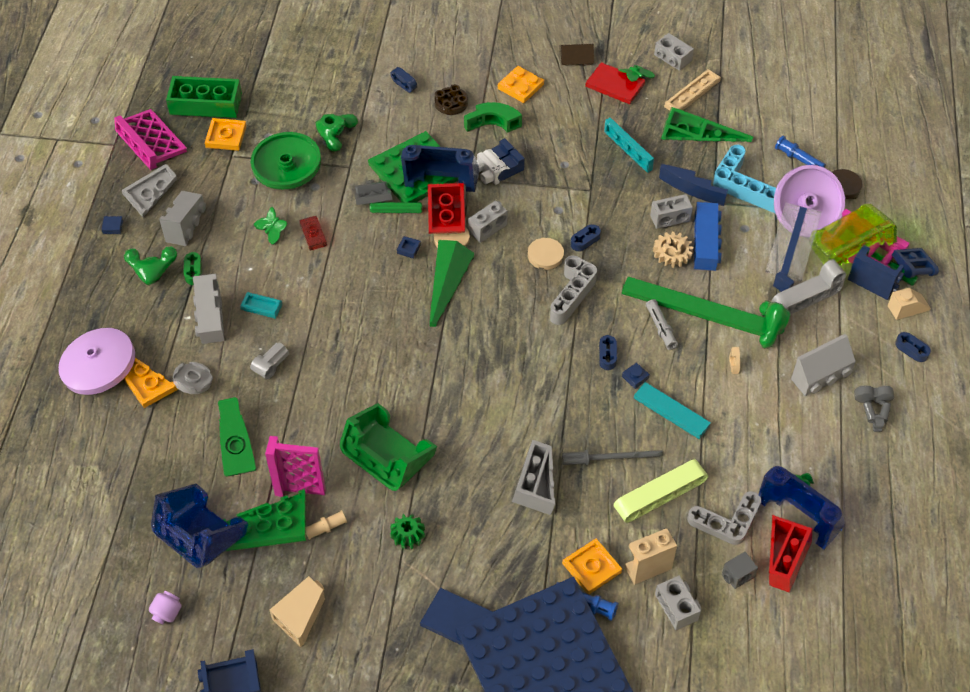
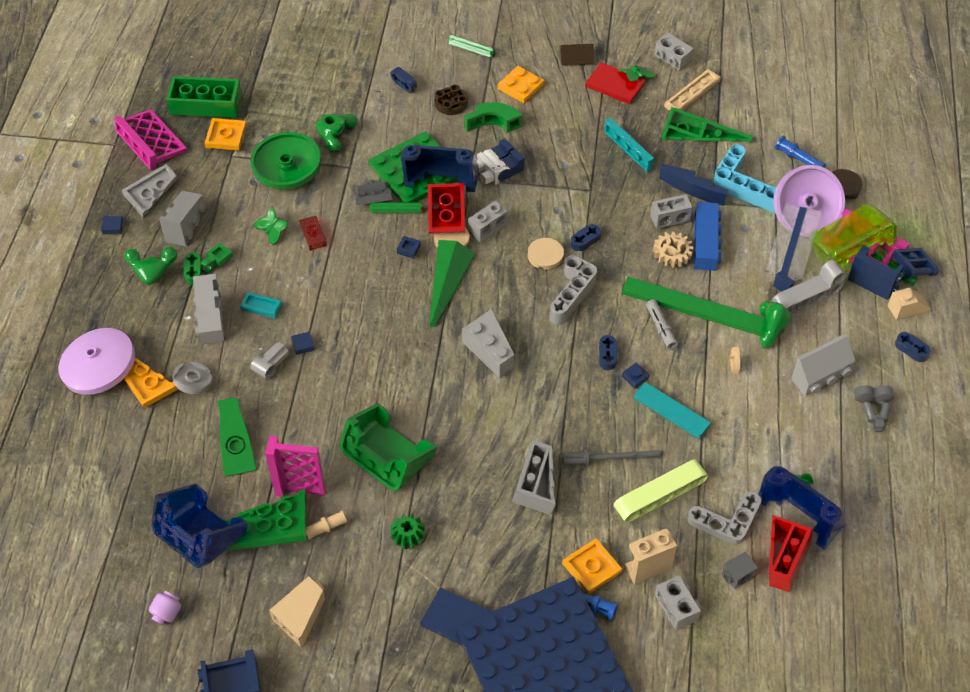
none -> green plate [201,243,233,274]
none -> dark blue tile [291,332,315,355]
none -> axle [448,35,494,58]
none -> light grey wedge [462,309,514,378]

